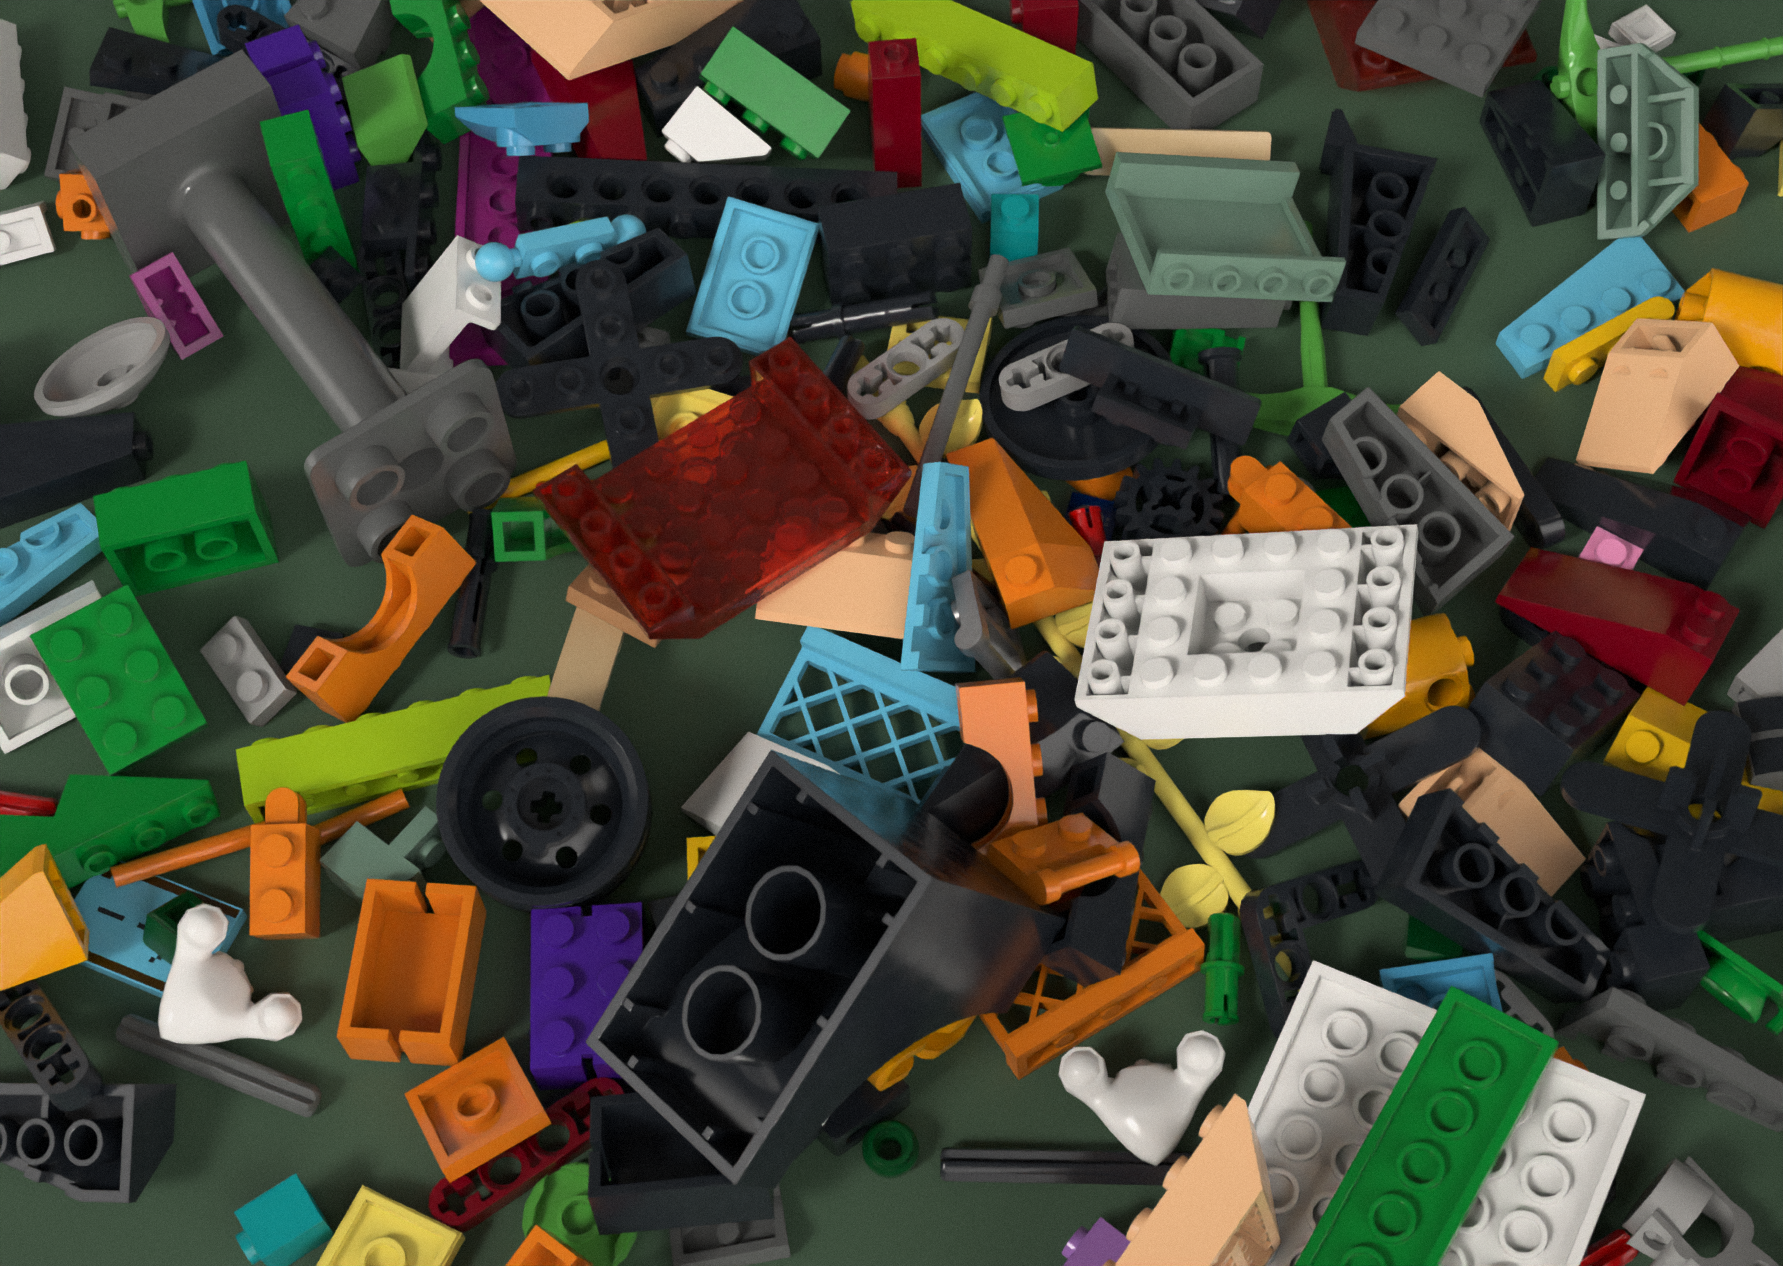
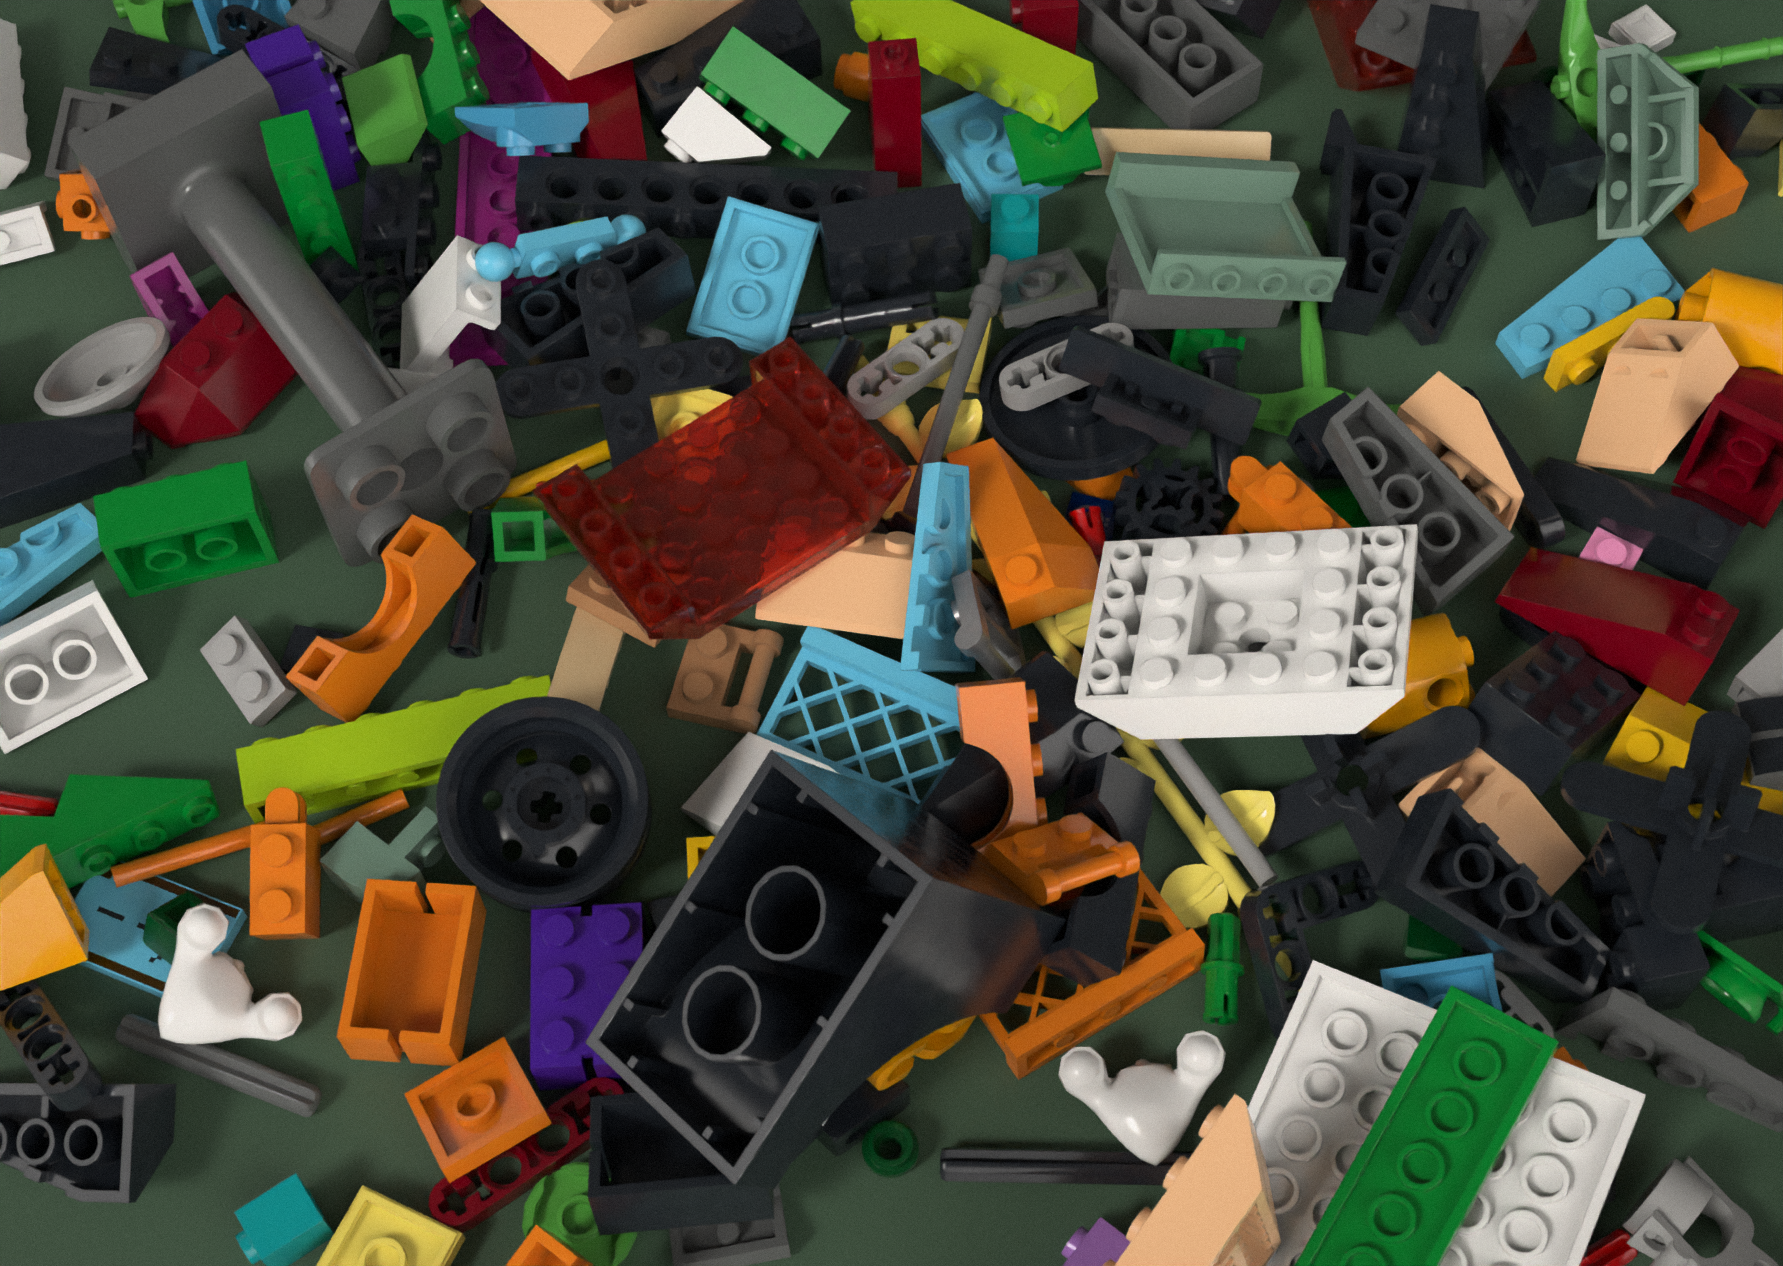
green brick [29,584,209,776] -> none
none -> dark red wedge [135,291,298,449]
none -> medium nougat plate [666,619,784,734]
none -> light grey bar [1152,739,1279,887]
none -> black wedge [1396,4,1491,189]

